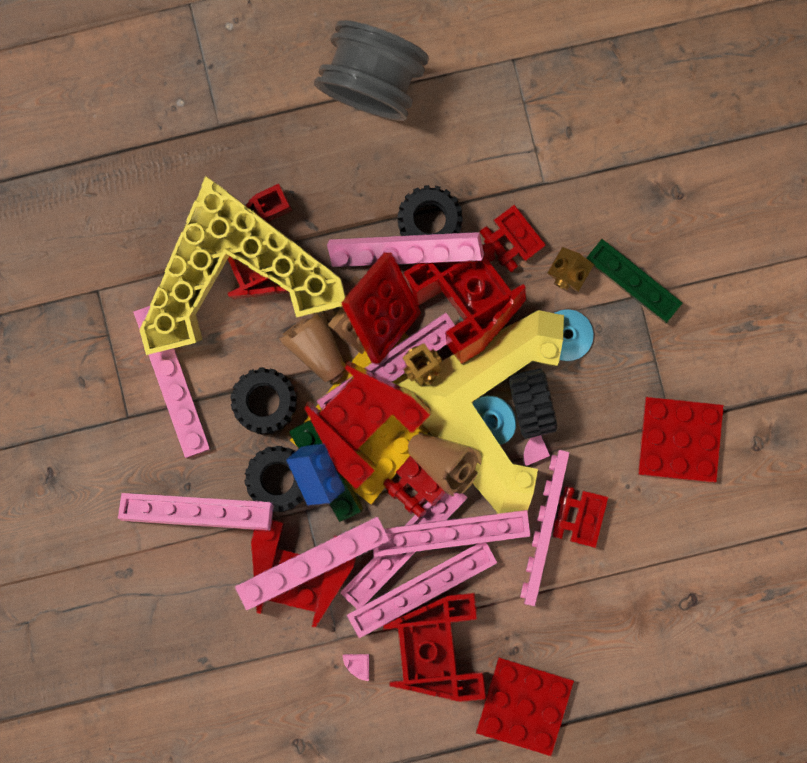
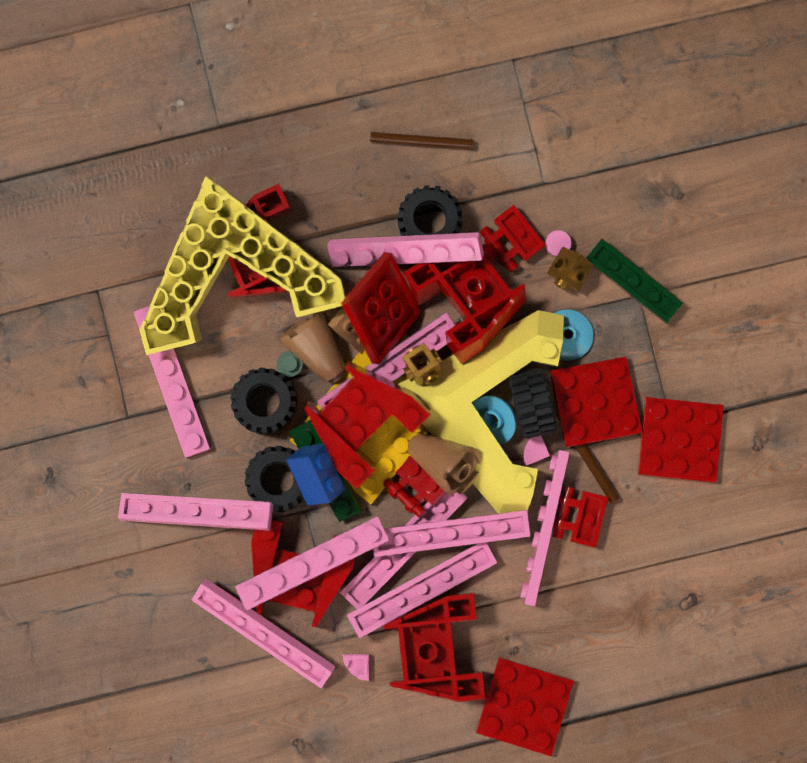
dark grey wheel [314,20,429,121] -> none
none -> bright pink plate [192,578,336,688]
none -> sand green plate [277,351,303,377]
none -> reddish brown bar [370,132,473,150]
none -> bright pink tile [545,230,571,257]
none -> red plate [550,356,643,448]
none -> reddish brown bar [555,414,619,503]

